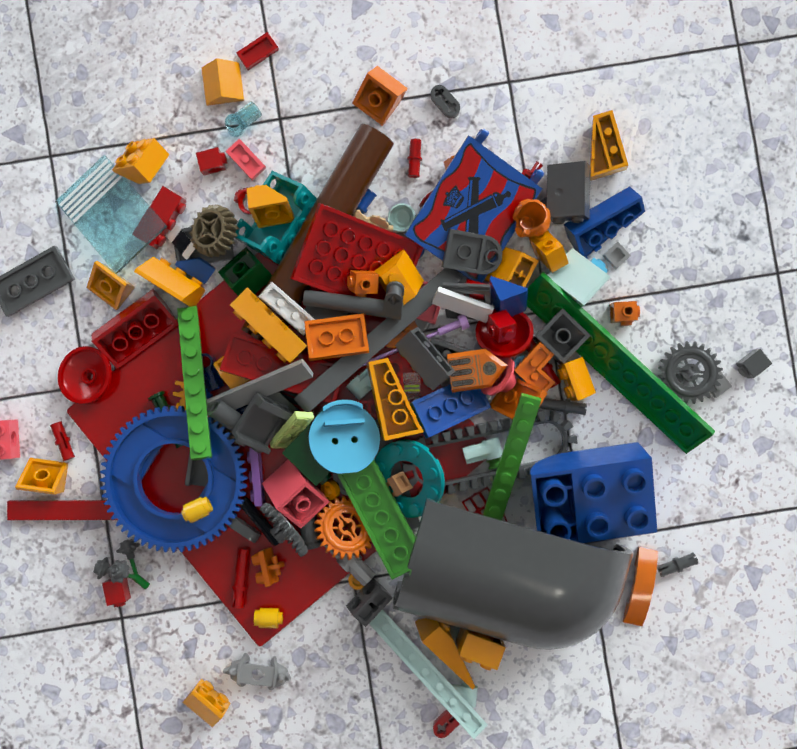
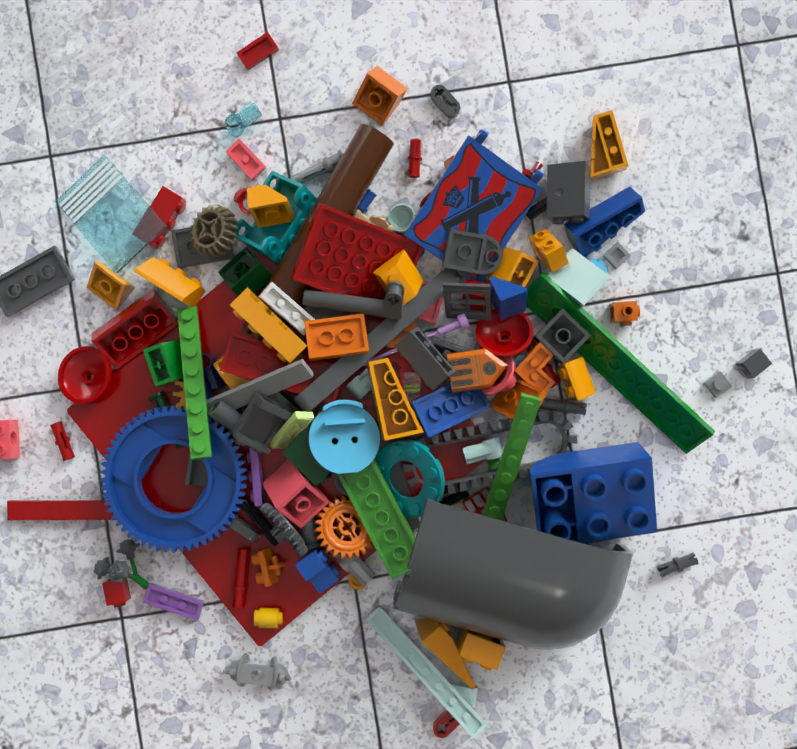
light orange slope [15,458,68,495] -> none
light orange slope [112,138,169,184] -> none
sticker [167,224,195,260] -> none
blue tile [175,257,216,284] -> none
yellow brick [181,496,213,523] -> none
light orange slope [182,679,231,727] -> none
red brick [196,147,227,176] -> none
light orange slope [201,58,244,106] -> none
light orange tile [321,480,340,500] -> none
dark grey brick [346,578,392,627] -> none
orange brick [347,270,379,297] -> none
medium nougat tile [387,471,413,497] -> none
white tile [432,287,494,323] -> none
red brick [487,310,517,344] -> none
orange hair [513,199,551,238] -> none
orange slope [623,547,658,626] -> none
dark grey gear [658,341,723,404] -> none
none -> green slope [143,339,183,387]
none -> medium lavender plate [143,583,205,621]
none -> light grey pin [290,149,343,184]
none -> blue brick [295,547,340,594]
none -> black axle [439,490,470,506]

